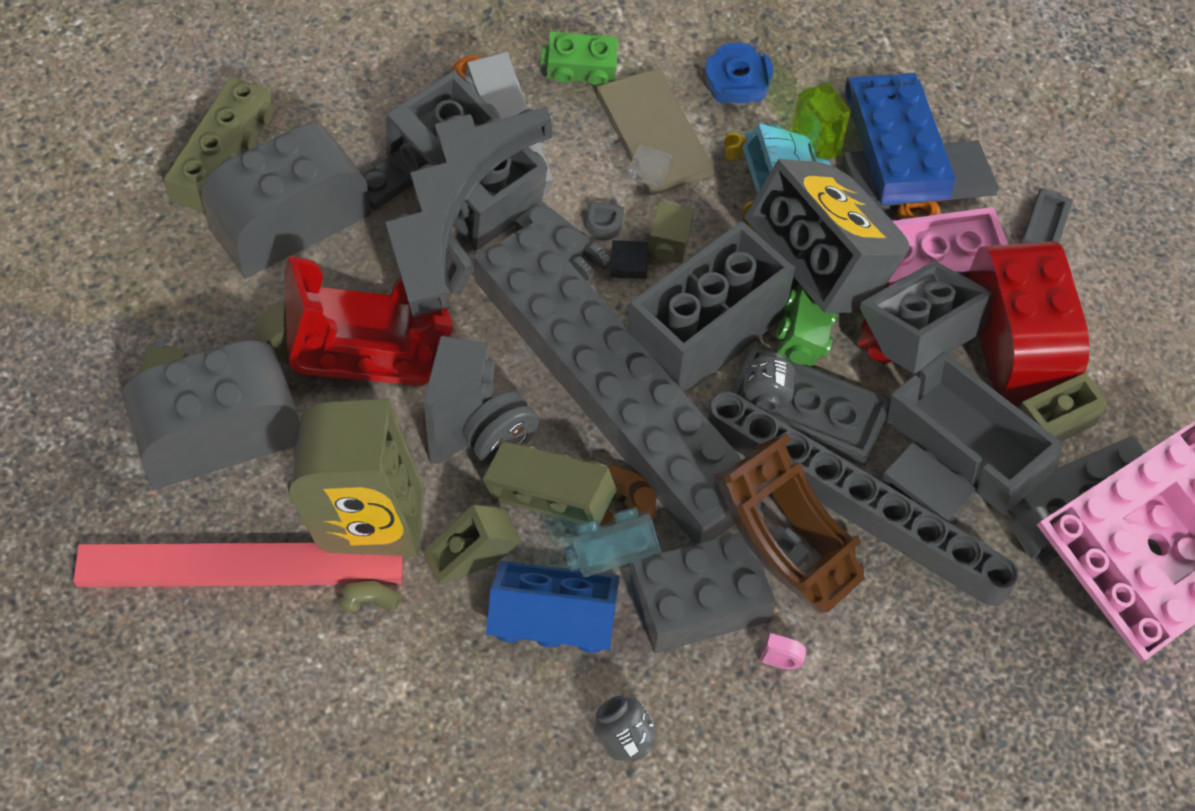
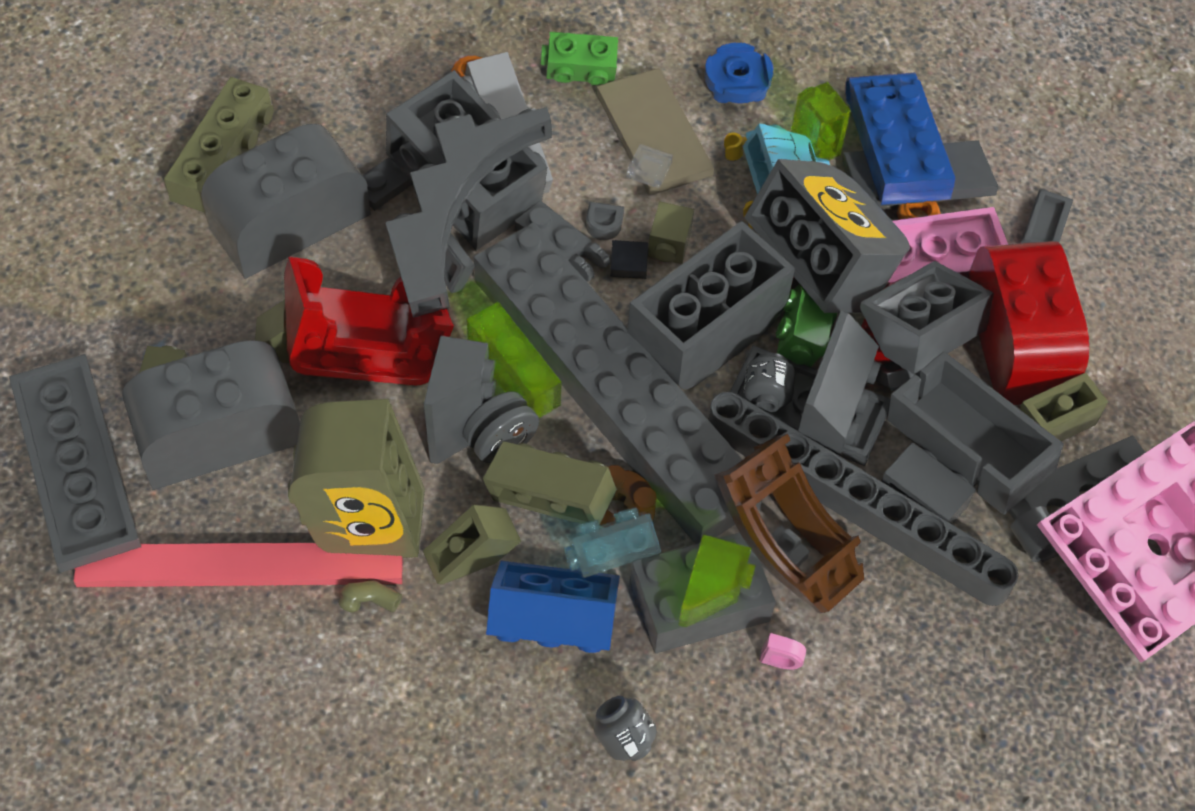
none -> dark grey plate [9,354,141,573]
none -> clear neon green brick [466,302,562,418]
none -> clear neon green slope [678,534,756,628]
none -> dark grey slope [798,311,881,456]
none -> dark grey plate [875,362,921,391]

